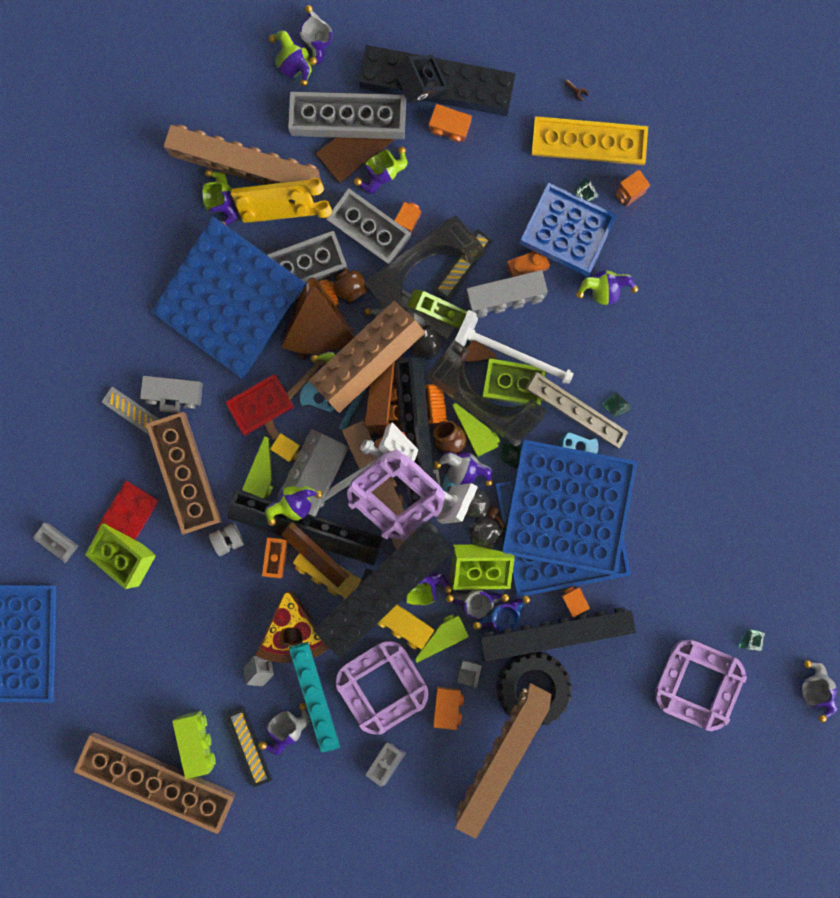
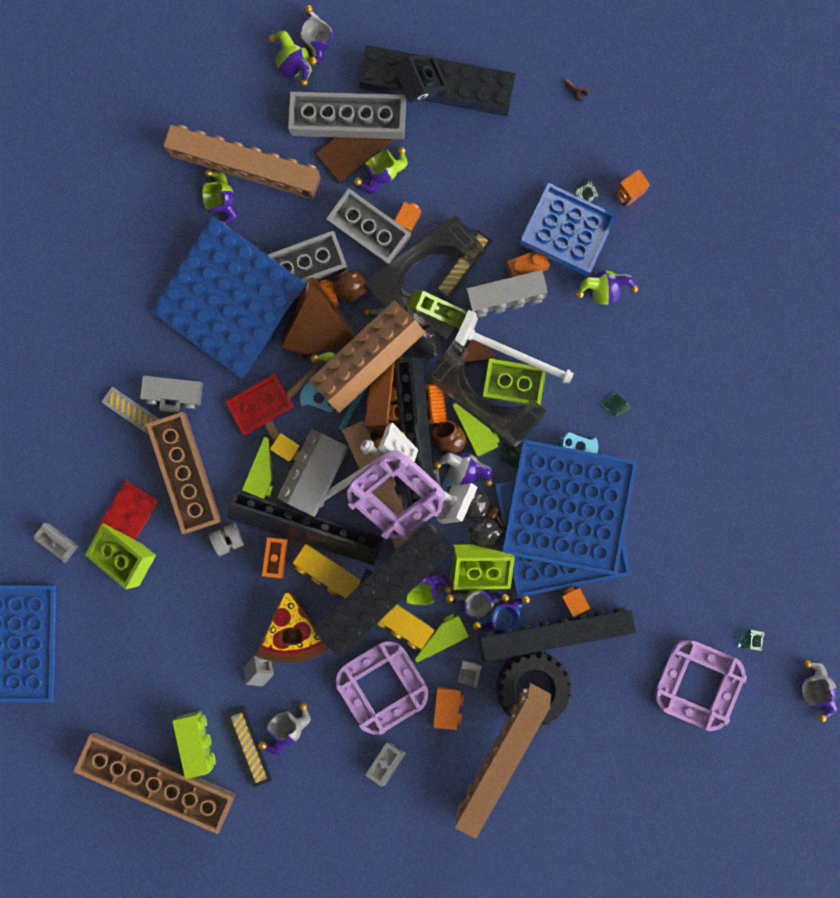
yellow hinge [231,178,332,223] -> none
piece [265,486,323,526] -> none
reddish brown tile [281,522,349,588] -> none
teal plate [289,642,340,753] -> none
orange brick [429,104,472,143] -> none
plate [525,372,628,449] -> none
yellow plate [531,116,648,165] -> none

